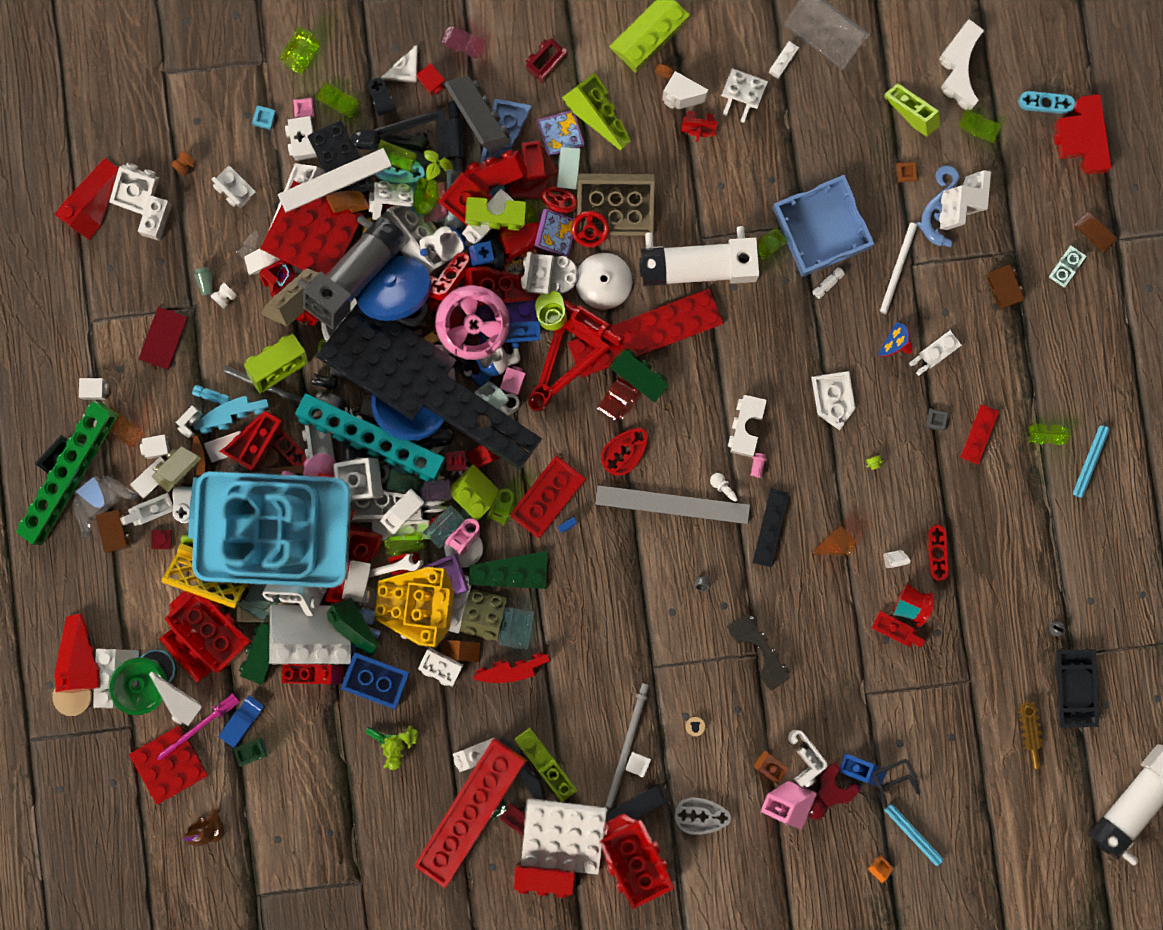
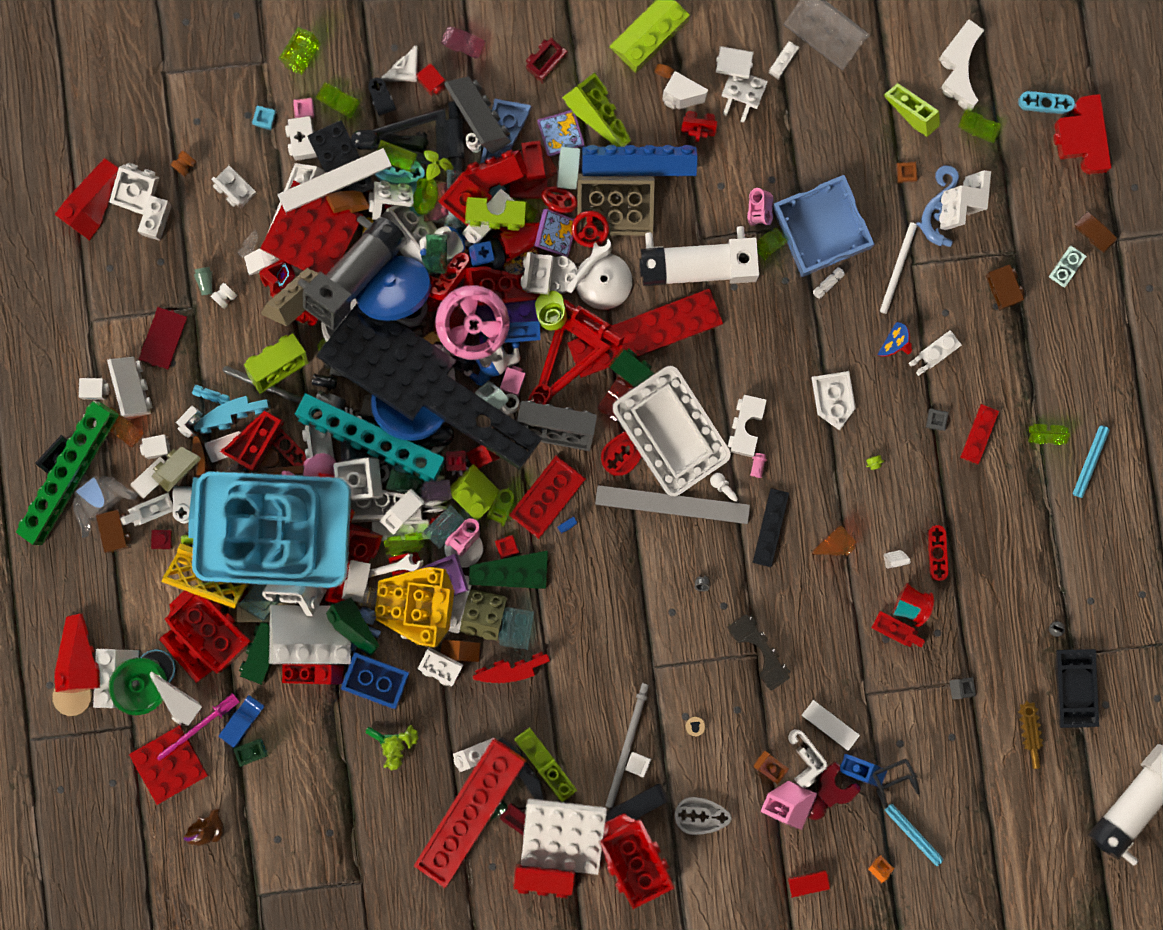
none -> white slope [107,357,153,420]
none -> clear green slope [421,234,447,274]
none -> white pin [466,133,482,153]
none -> red tile [495,535,519,559]
none -> dark grey slope [517,401,597,451]
none -> white piece [565,239,612,293]
none -> blue brick [582,145,698,176]
none -> white wedge [613,366,730,496]
none -> white piece [716,47,753,79]
none -> bright pink piece [748,188,773,226]
none -> red slope [787,870,830,897]
none -> white tile [802,700,860,751]
none -> dark grey slope [950,677,976,699]

